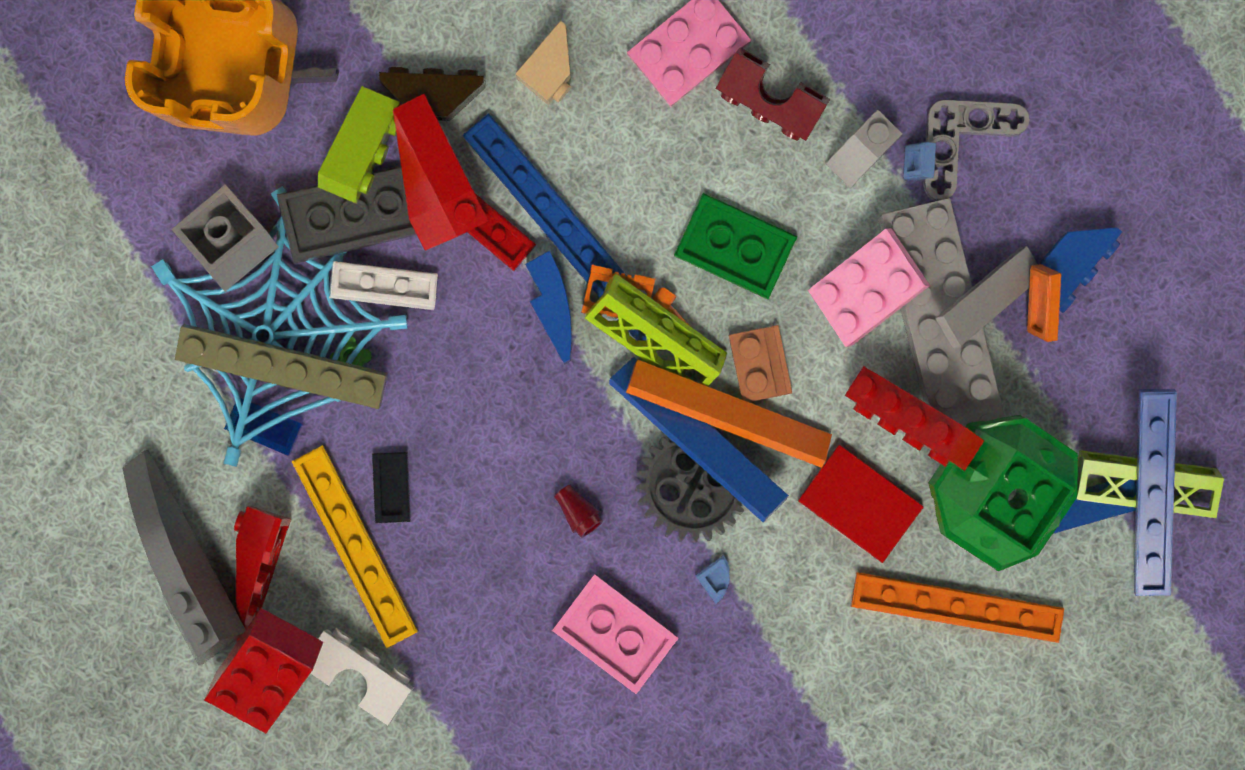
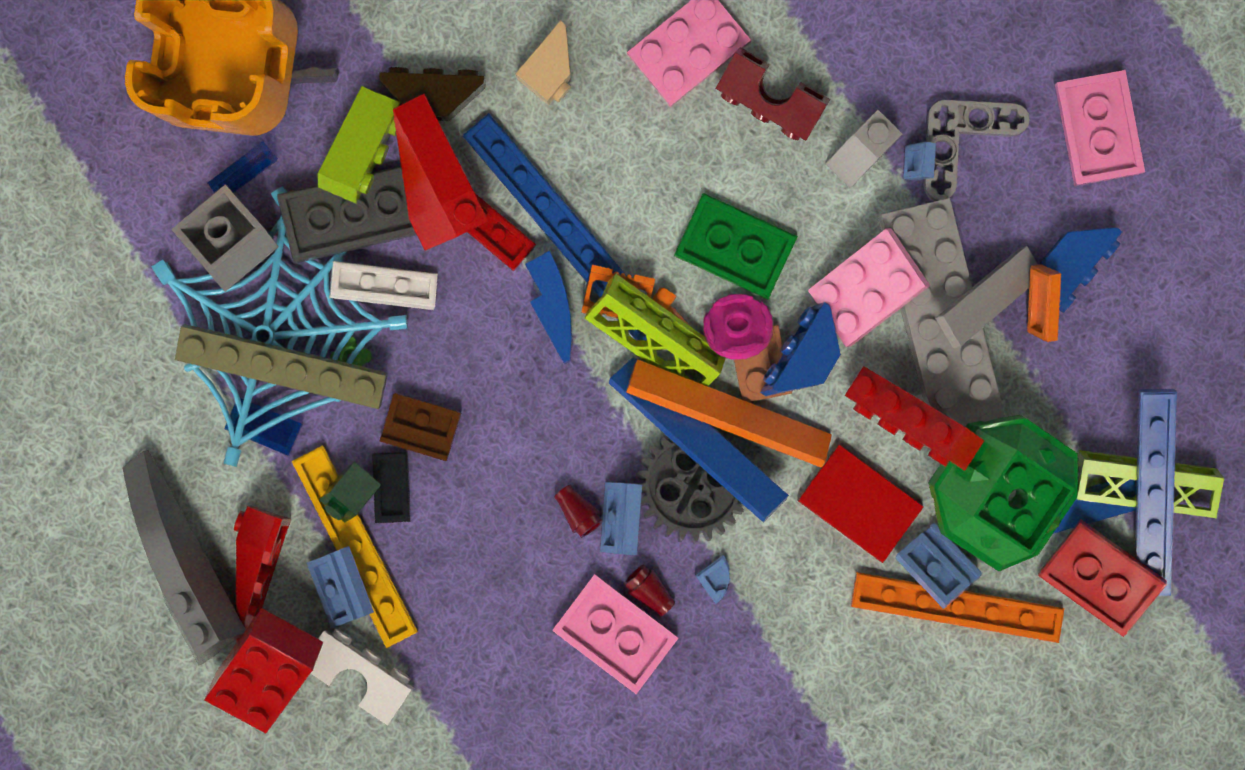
none -> clear blue tile [207,141,278,193]
none -> medium blue plate [307,546,374,628]
none -> dark green brick [319,462,381,523]
none -> reddish brown plate [379,393,462,461]
none -> medium blue plate [600,482,642,555]
none -> dark red cone [624,564,675,616]
none -> dark pink tile [704,294,773,360]
none -> blue slope [760,302,841,396]
none -> medium blue plate [896,523,982,609]
none -> red tile [1038,519,1167,637]
none -> bright pink plate [1055,70,1145,186]

